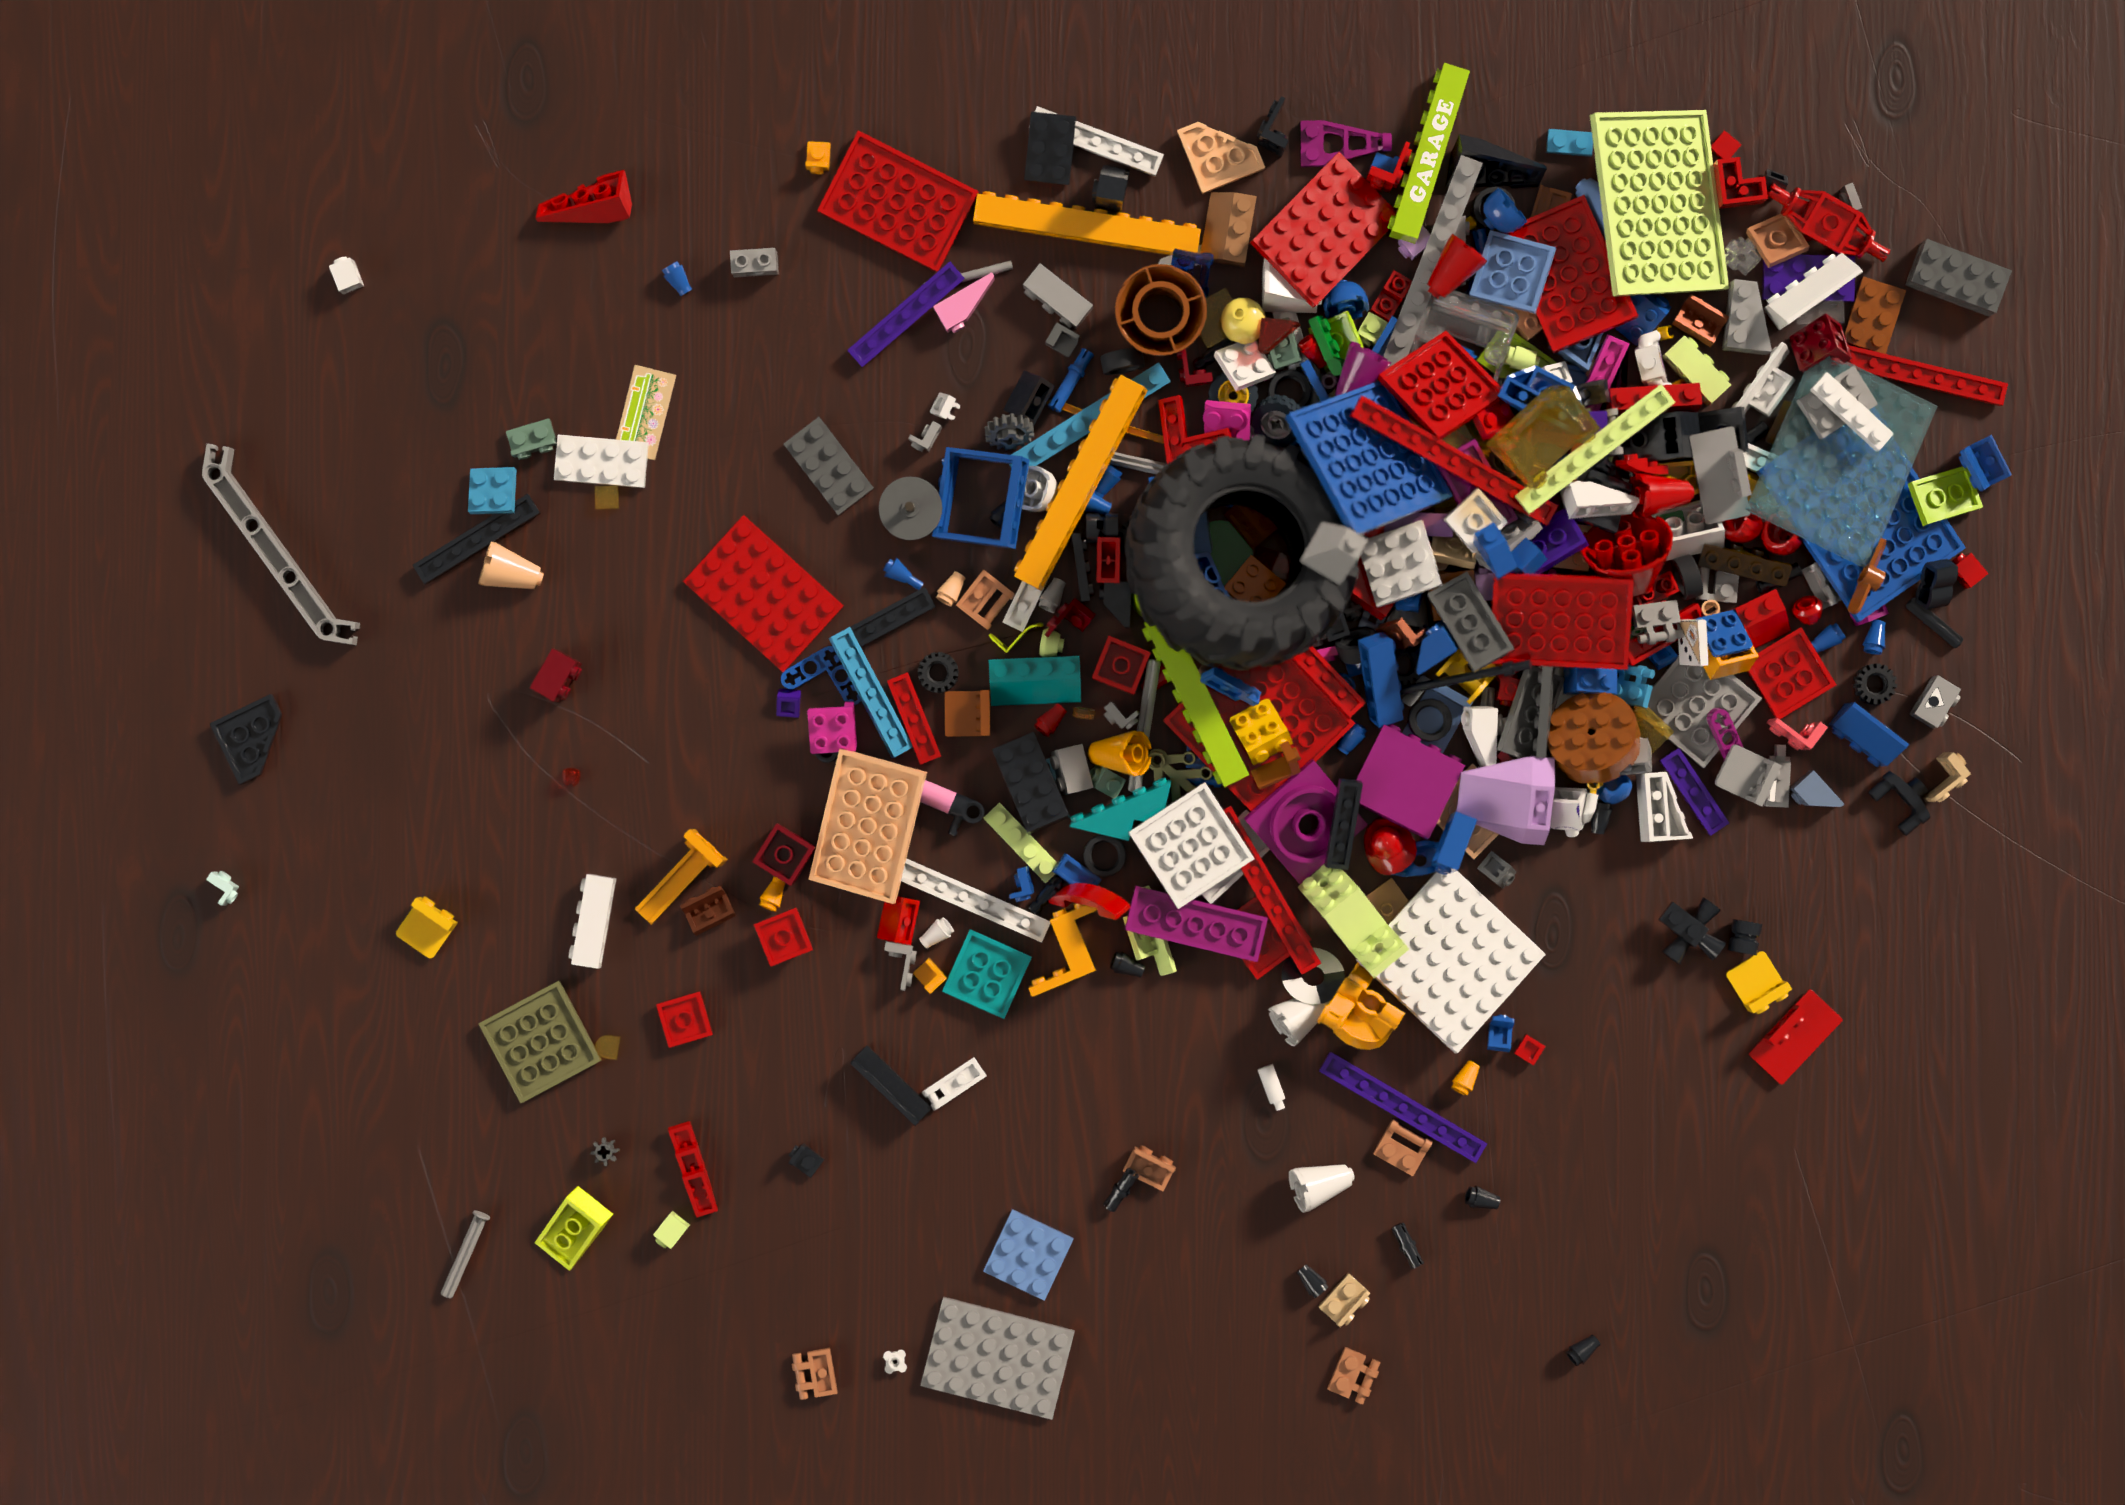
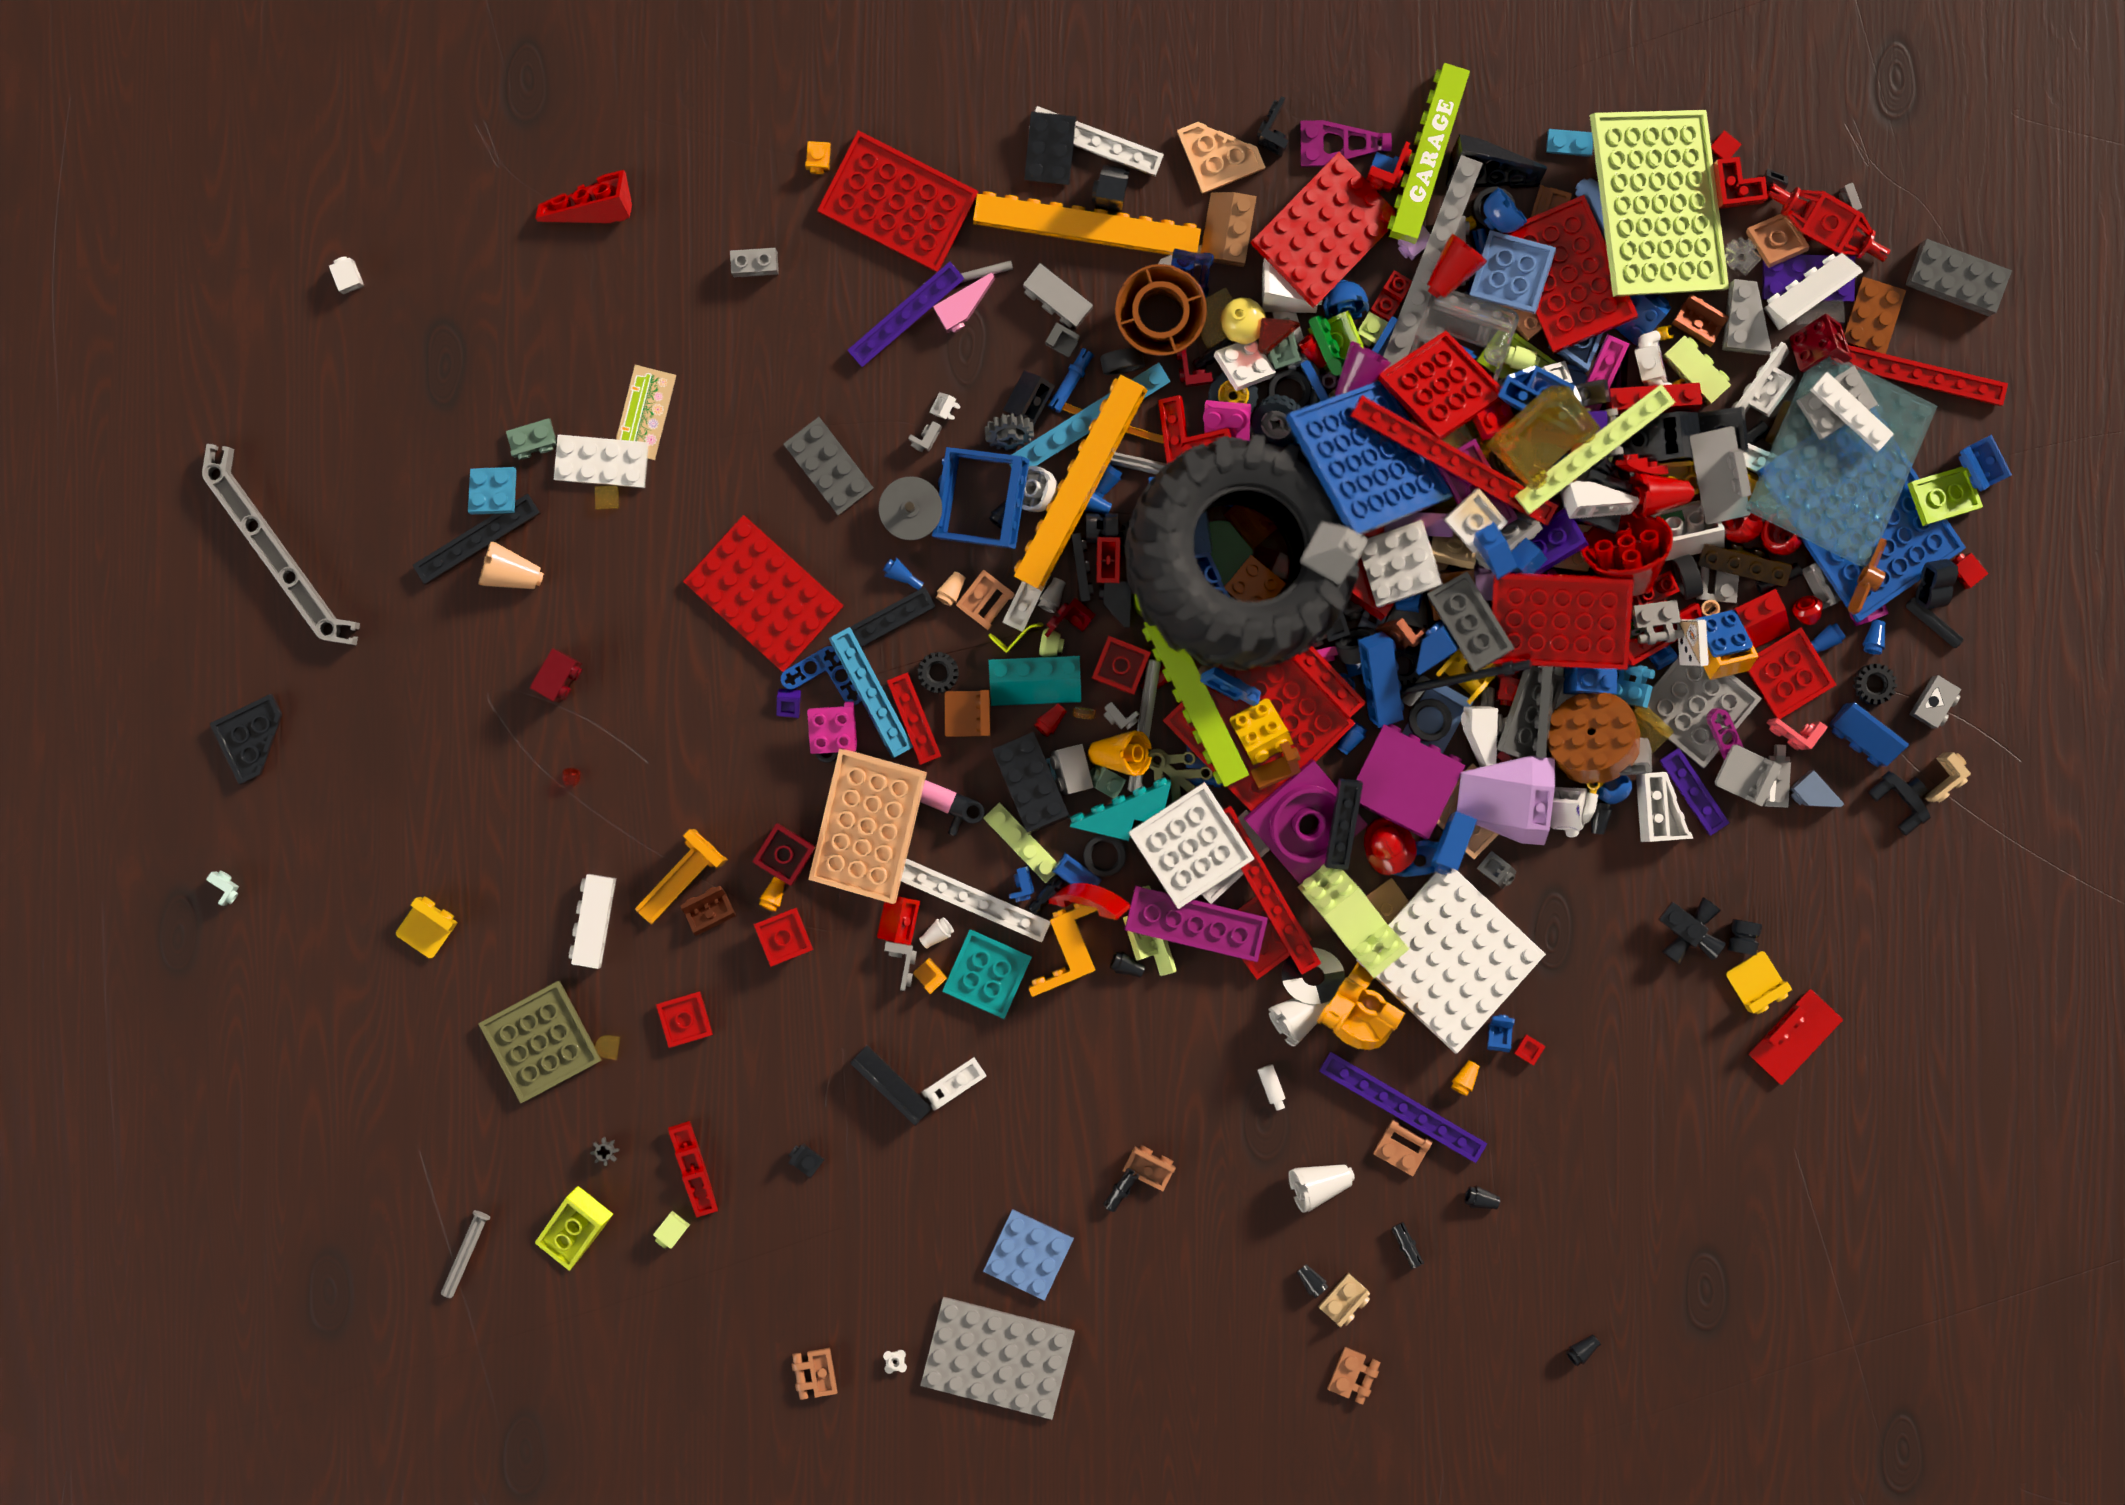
blue cone [662,261,692,296] -> none

